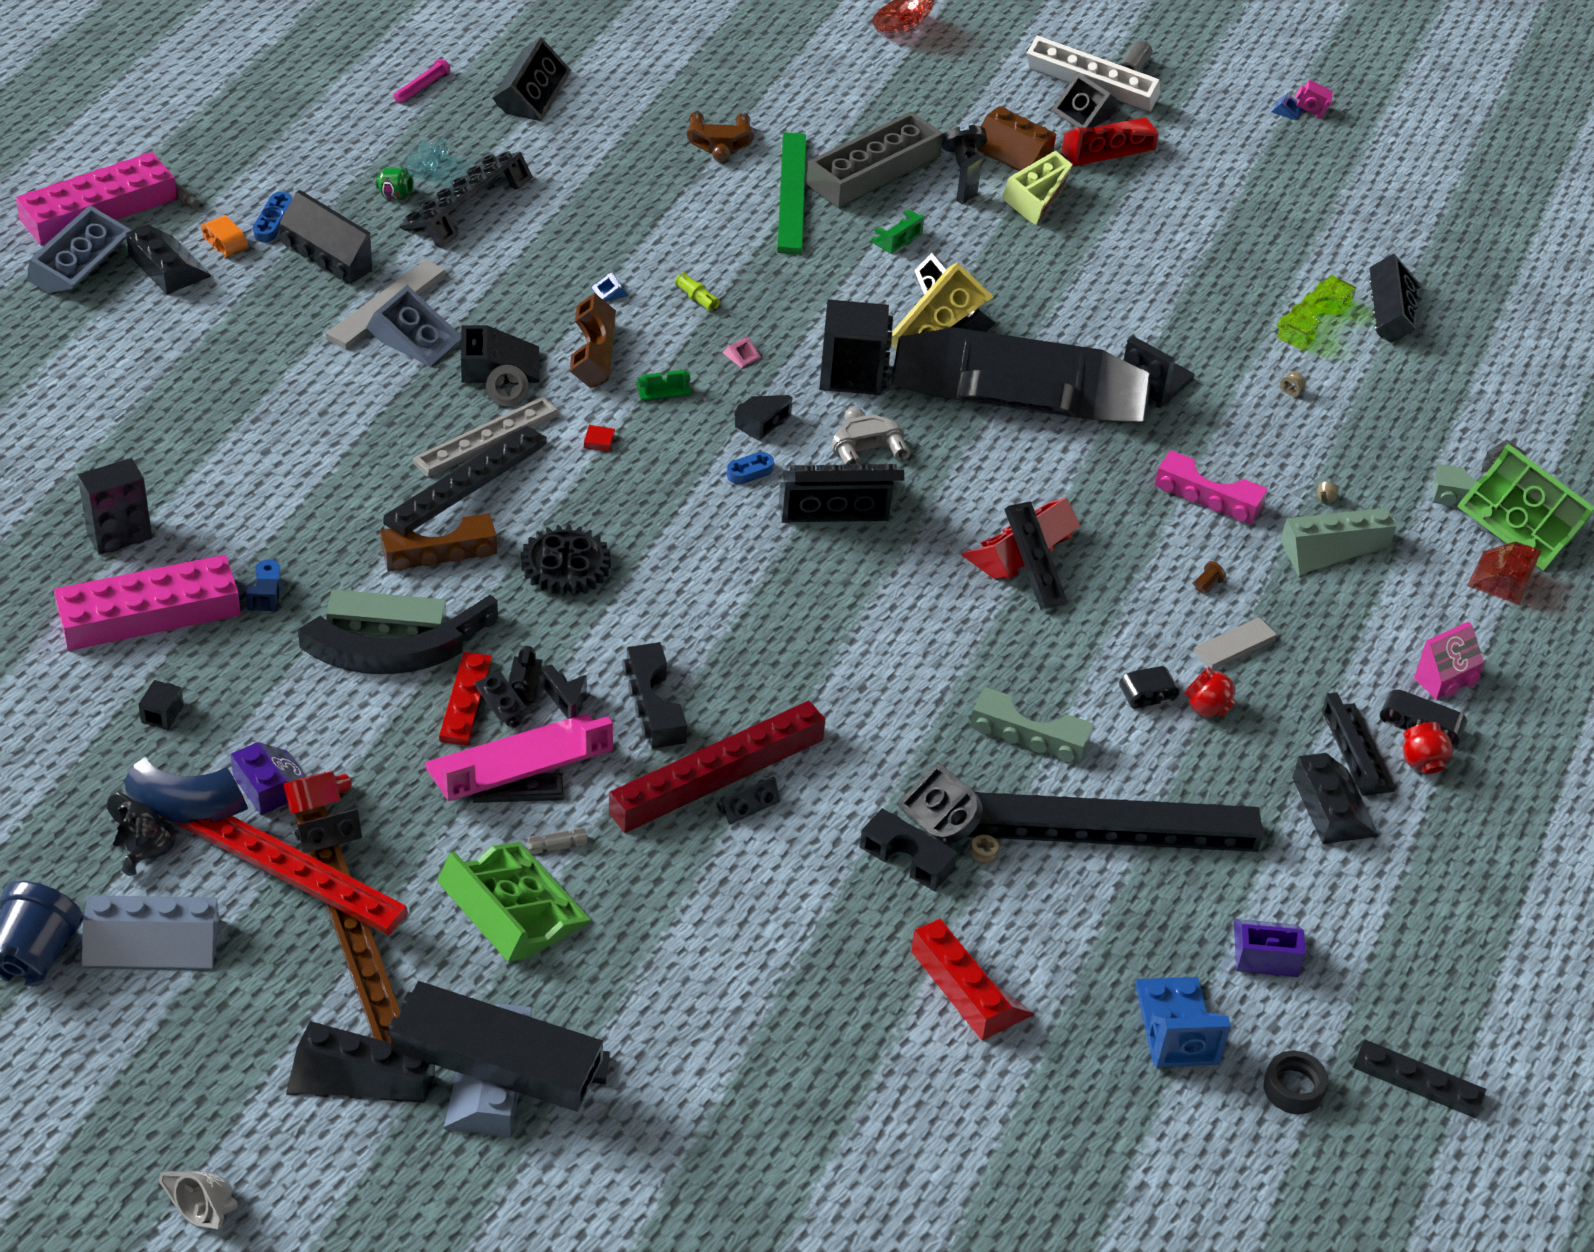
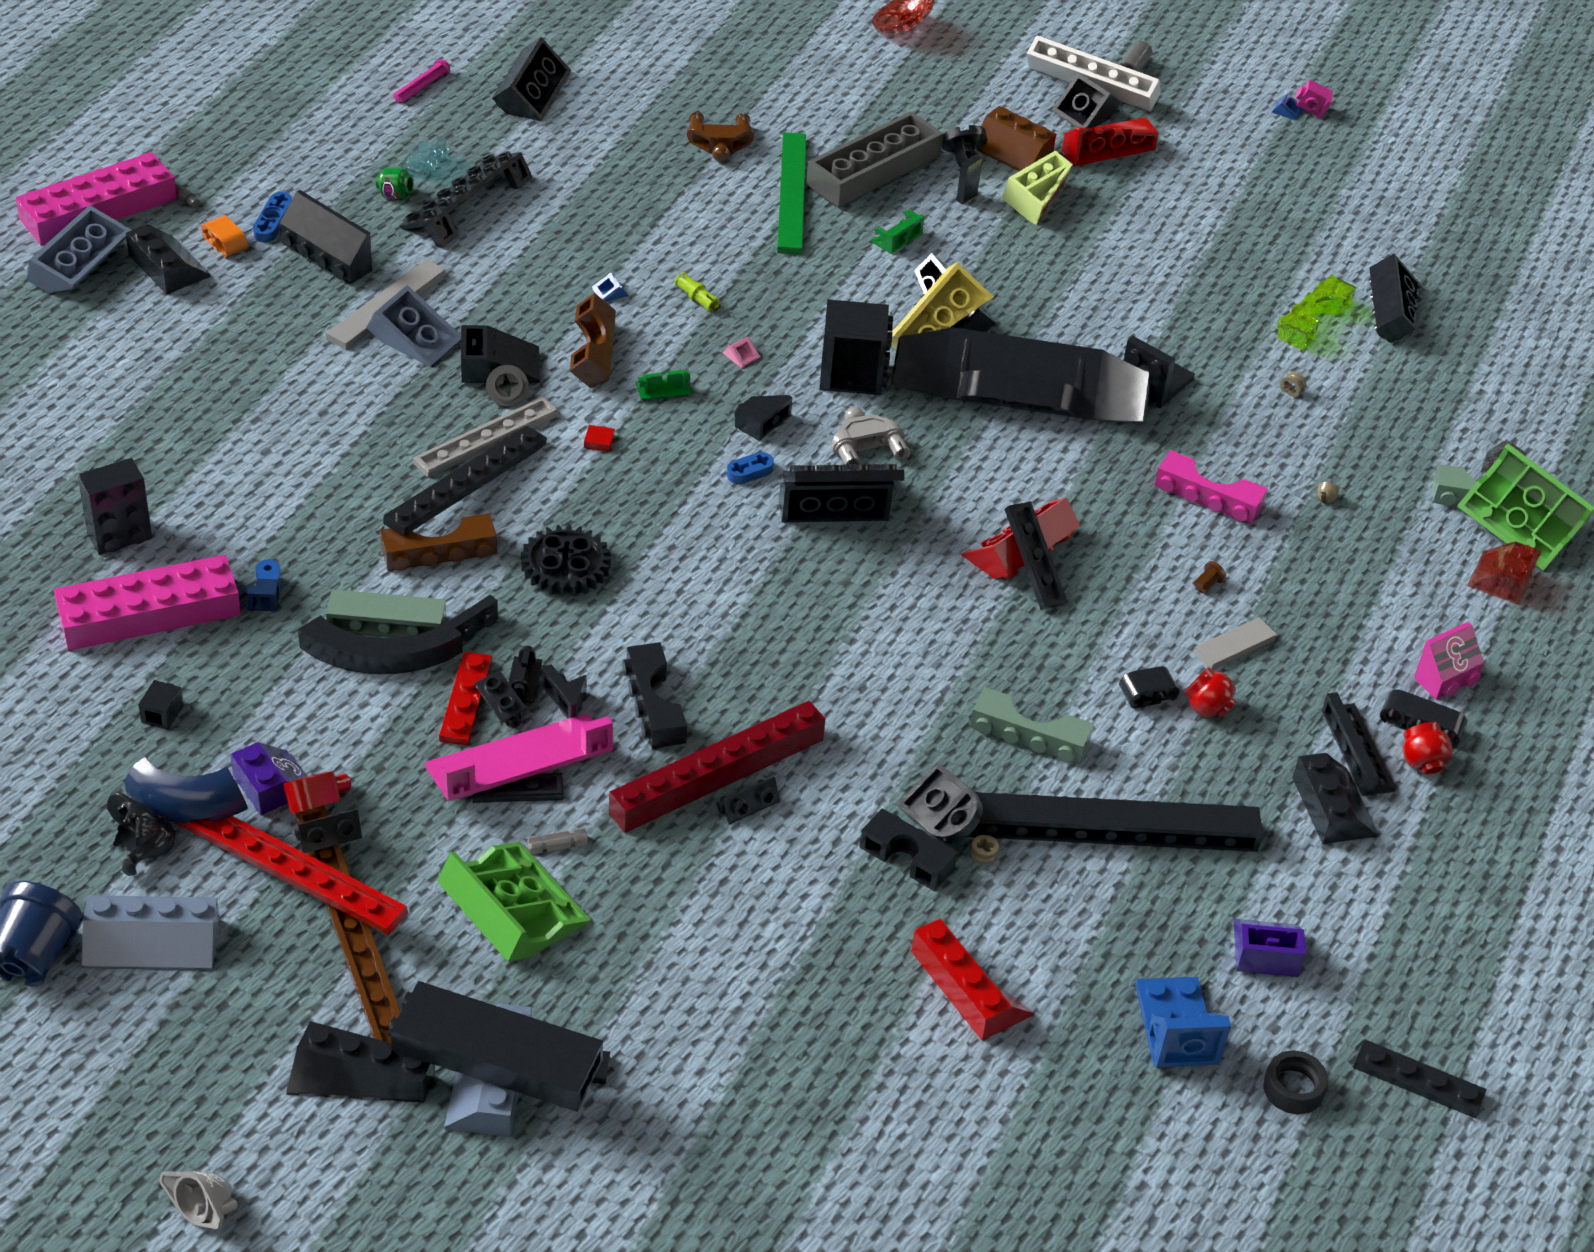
sand green wedge [1281,508,1396,577] -> none

